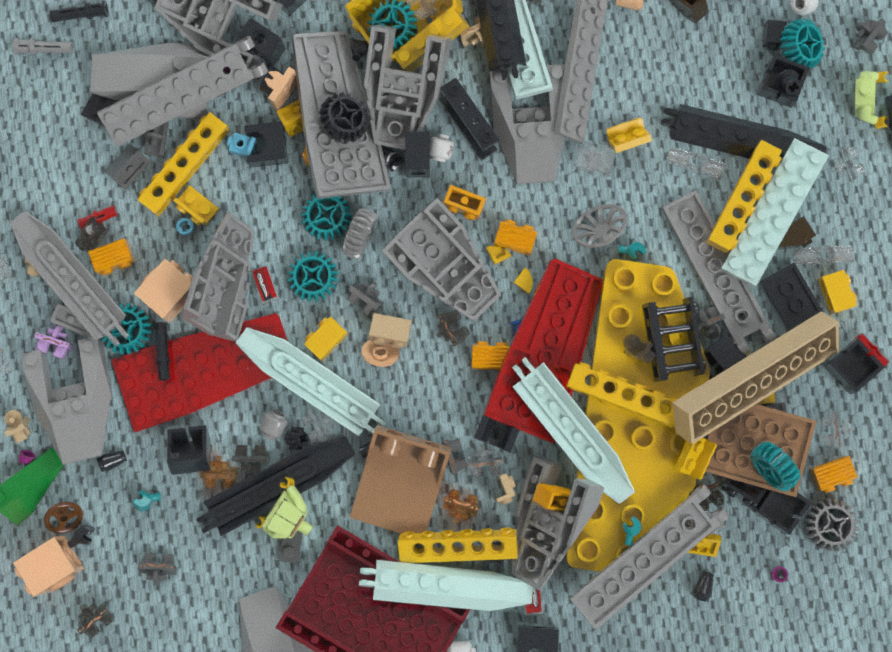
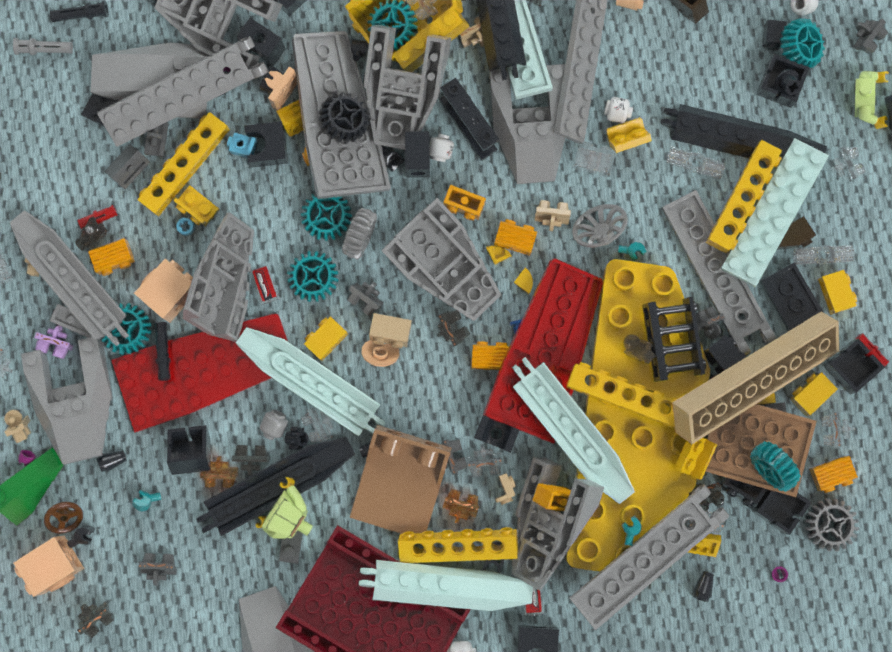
none -> tan hips [535,200,571,231]
none -> white head [604,97,633,123]
none -> yellow brick [790,372,838,416]

